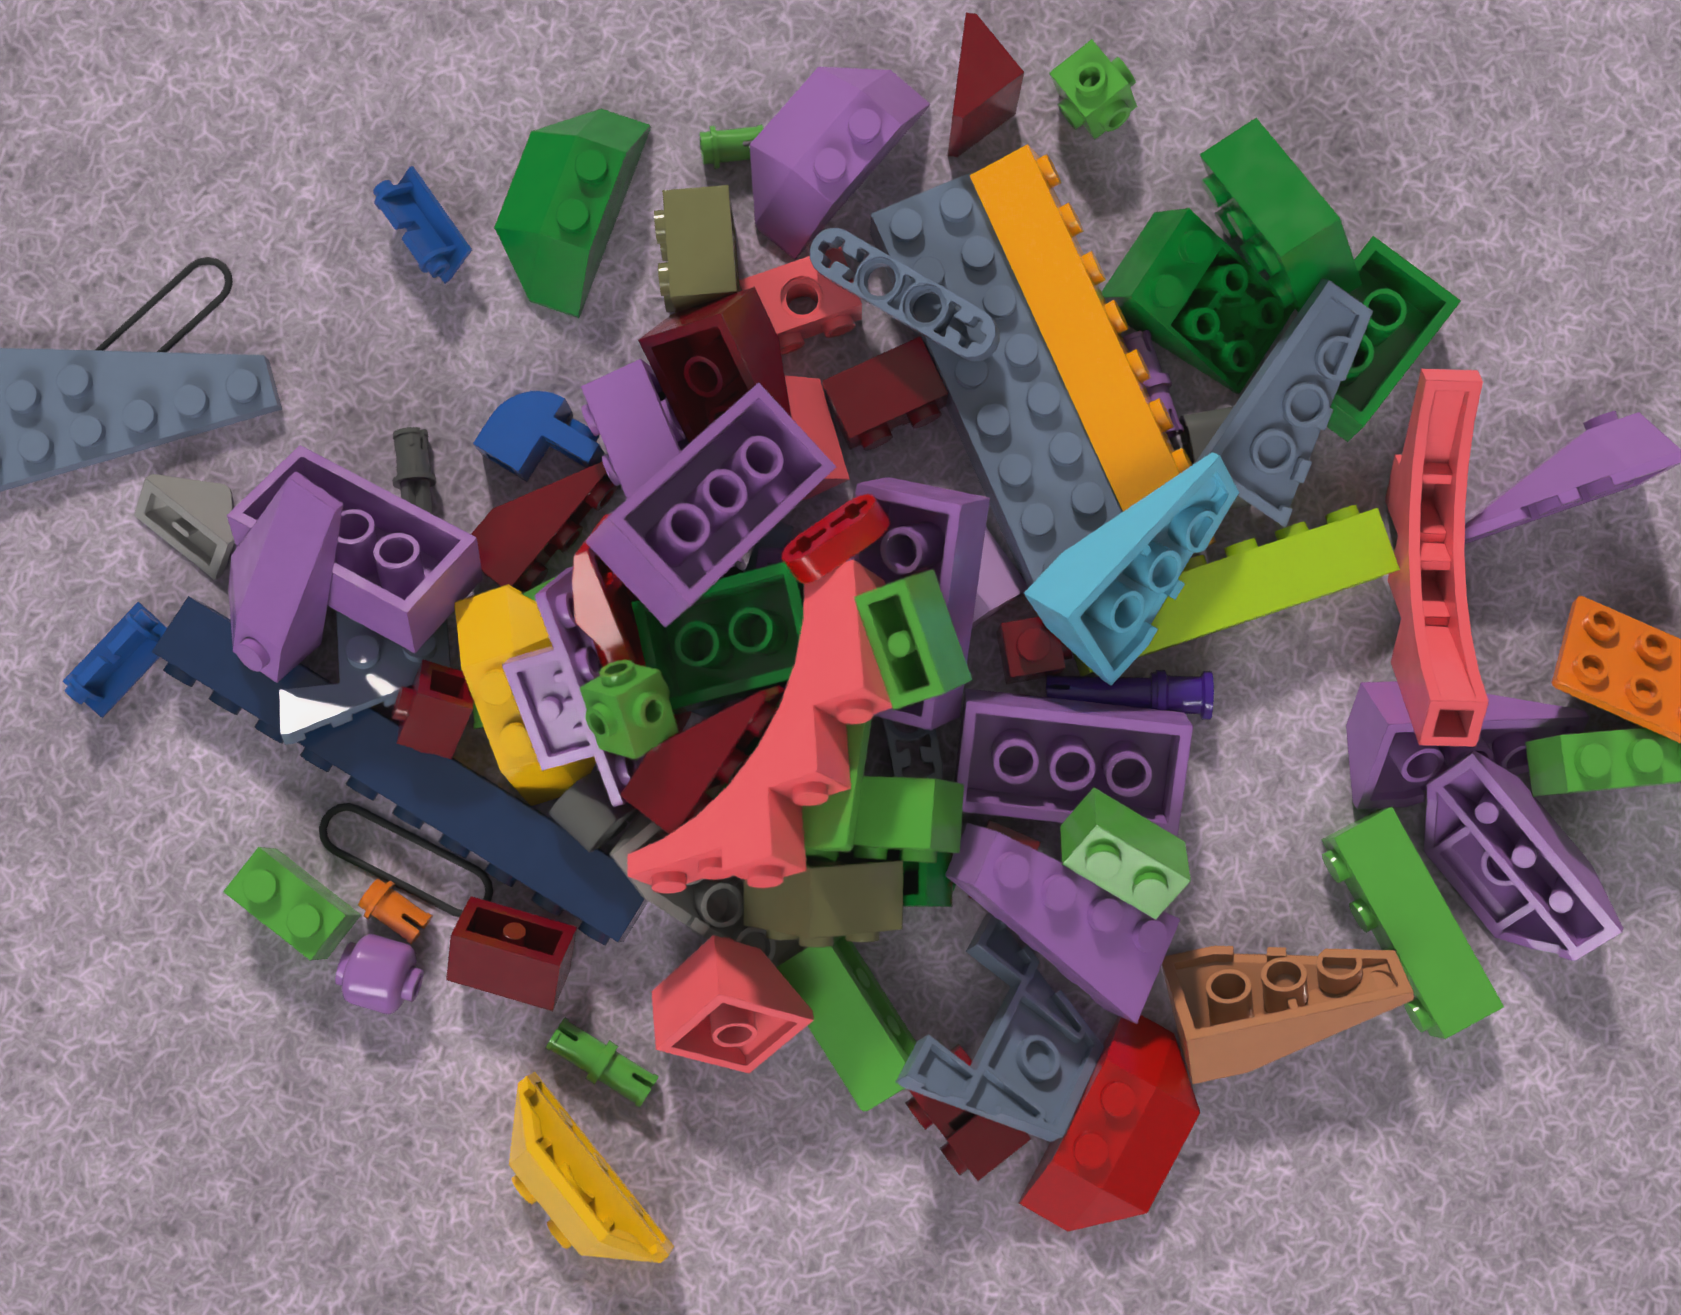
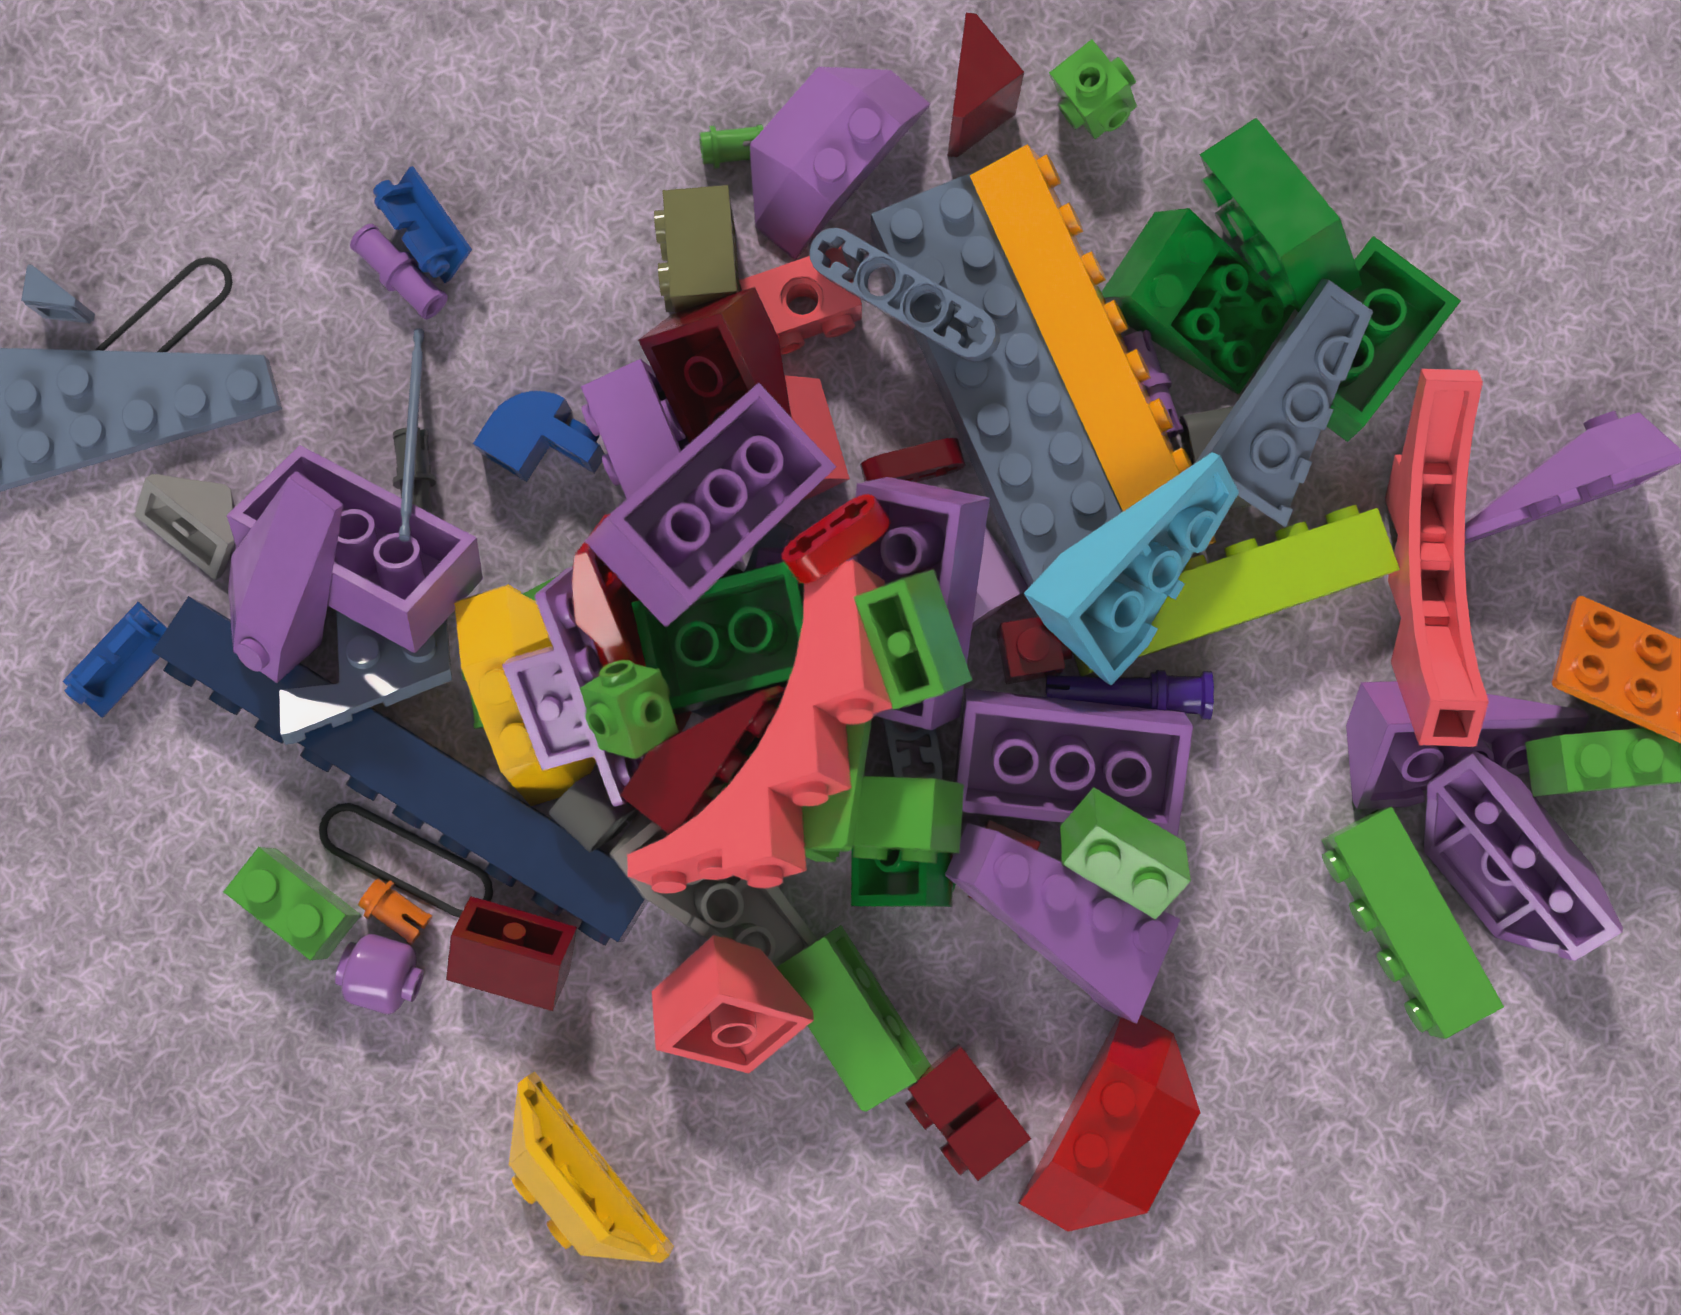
dark red brick [392,659,474,759] -> none
dark red slope [471,462,617,592] -> none
green wedge [494,108,651,318] -> none
bright green pin [545,1017,659,1108] -> none
olive brick [744,851,903,947] -> none
dark red piece [822,336,948,451] -> none
sand blue wing [896,913,1104,1142] -> none
nougat wedge [1162,946,1414,1084] -> none
none -> sand blue slope [21,264,95,324]
none -> medium lavender pin [350,223,448,319]
none -> sand blue piece [399,328,424,542]
none -> dark red beam [860,438,966,482]

